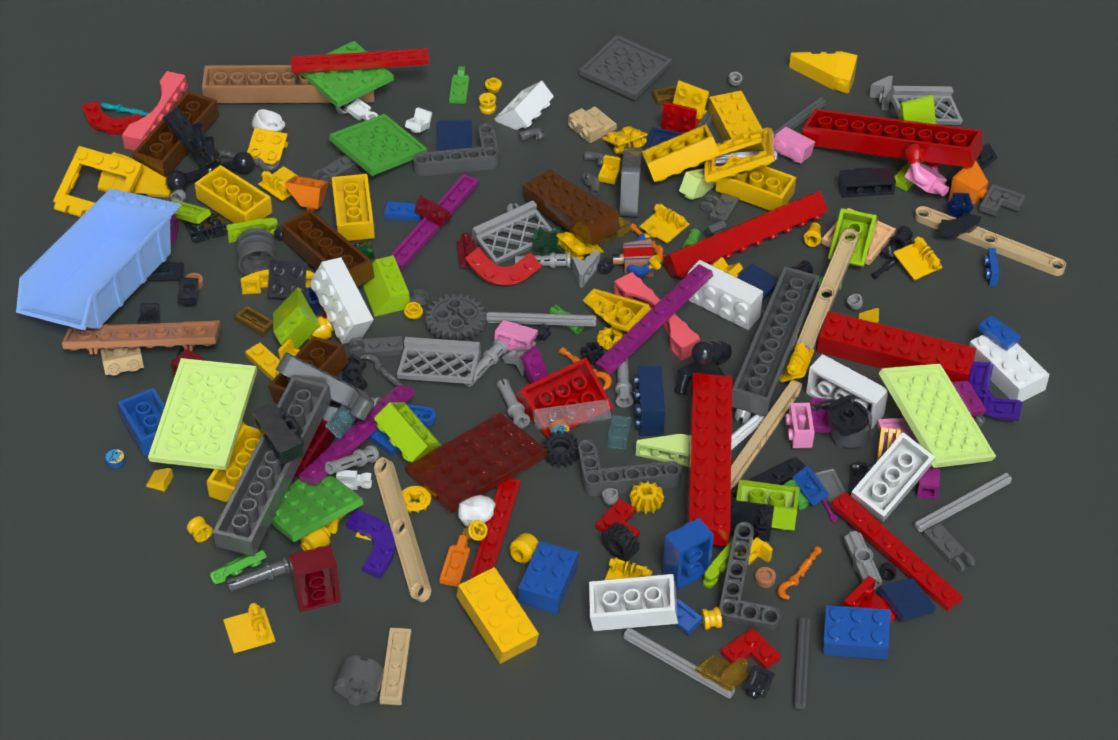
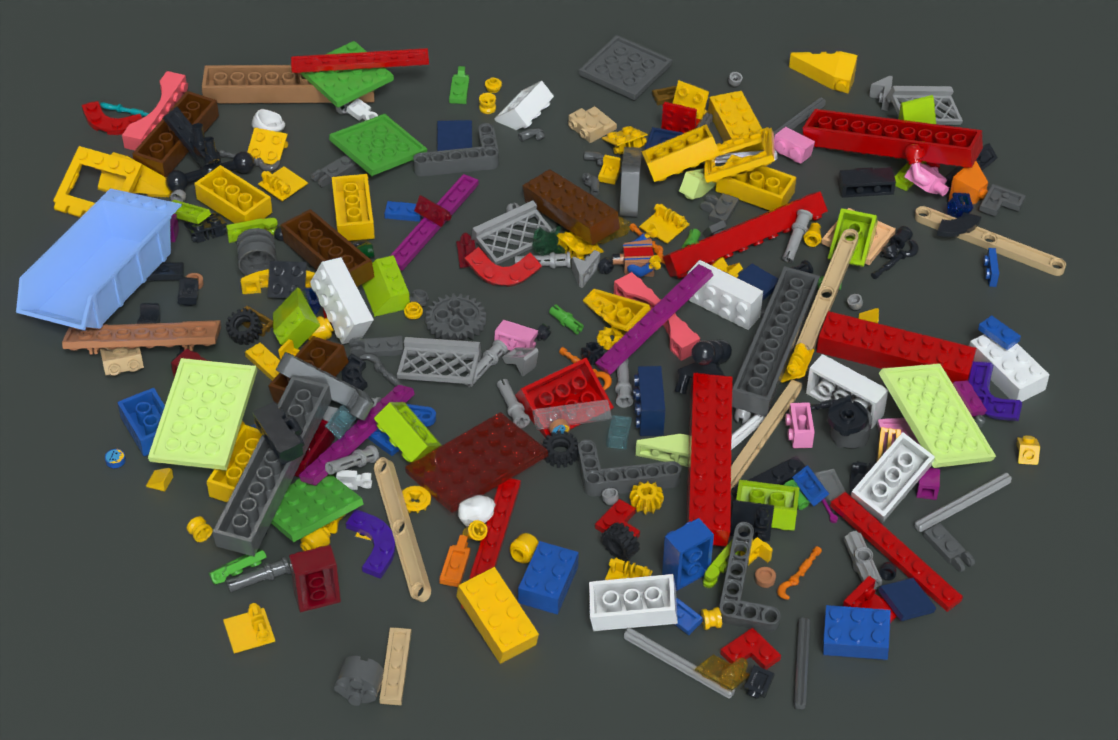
orange slope [285,176,329,211] -> none
white bracket [405,107,432,133] -> none
light grey axle [486,312,597,326] -> none
magenta plate [519,346,549,384] -> none
magenta plate [810,398,831,433] -> none
yellow hinge [893,236,942,281] -> none
none -> black tyre [226,308,263,345]
none -> light grey pin [782,209,813,263]
none -> yellow bracket [1016,436,1040,465]

